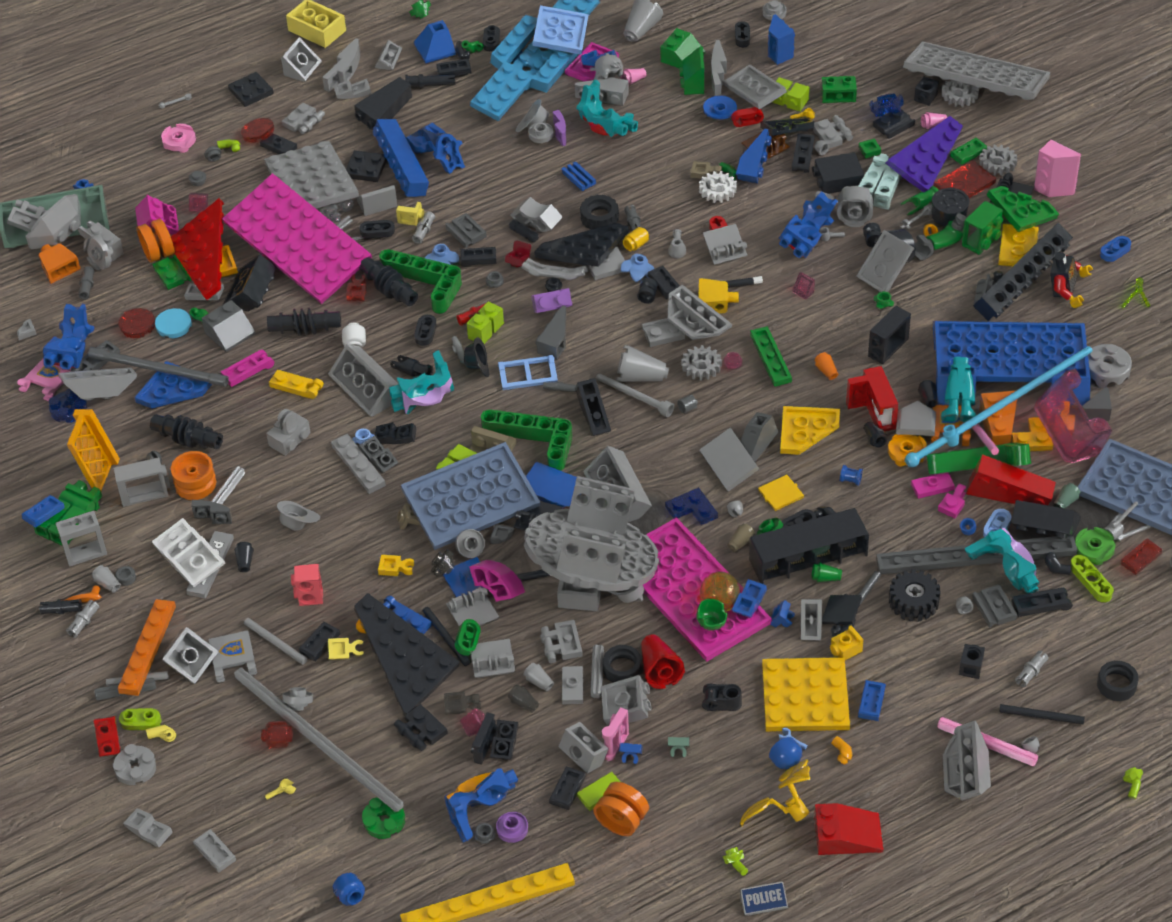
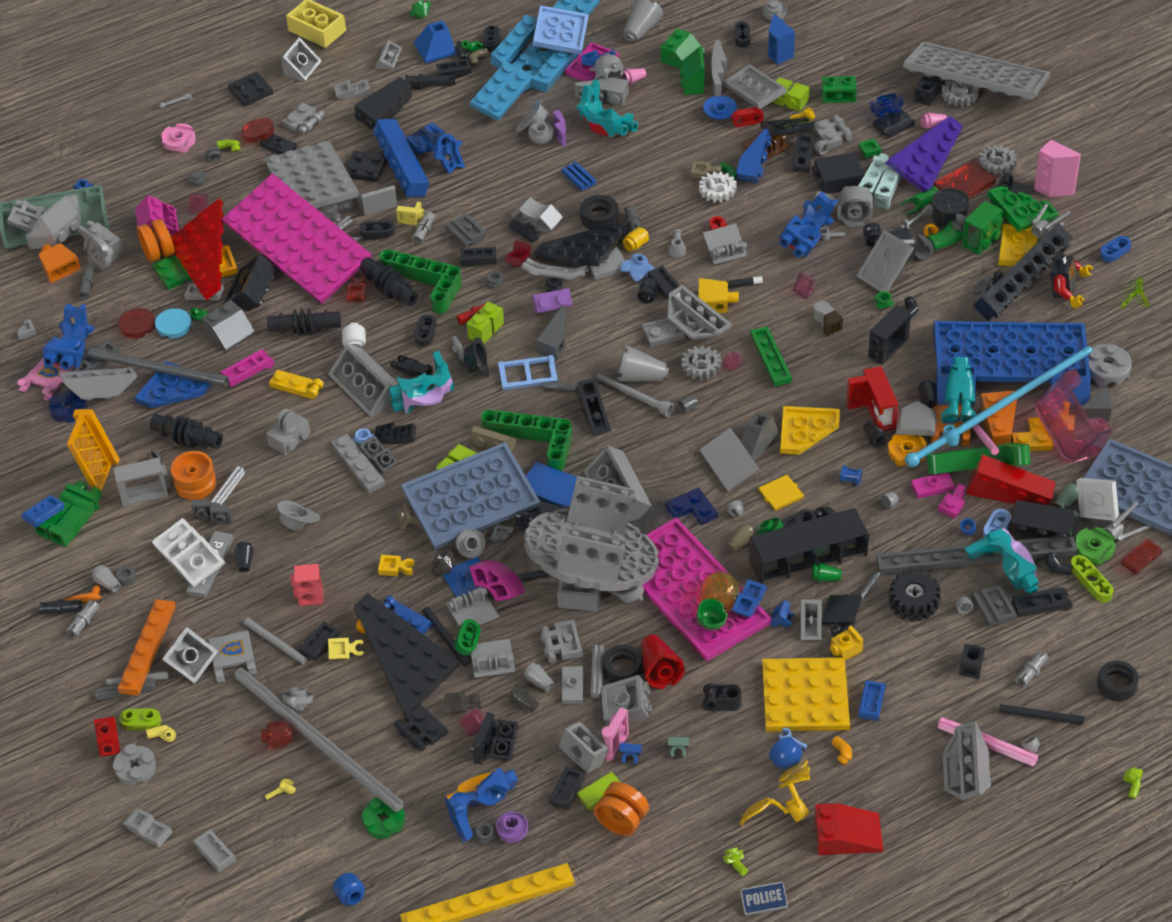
light grey window [56,511,107,567] -> none
light grey slope [322,38,360,92] -> none
medium blue plate [425,244,459,265] -> none
orange cone [814,352,839,380] -> none
green plate [950,138,987,165] -> none
none -> dark tan arm [468,48,489,65]
none -> leg [814,301,843,337]
none -> light grey hinge [881,491,898,509]
none -> black arm [904,296,919,319]
none -> light grey plant [1031,204,1071,238]
none -> white tile [1076,478,1119,521]

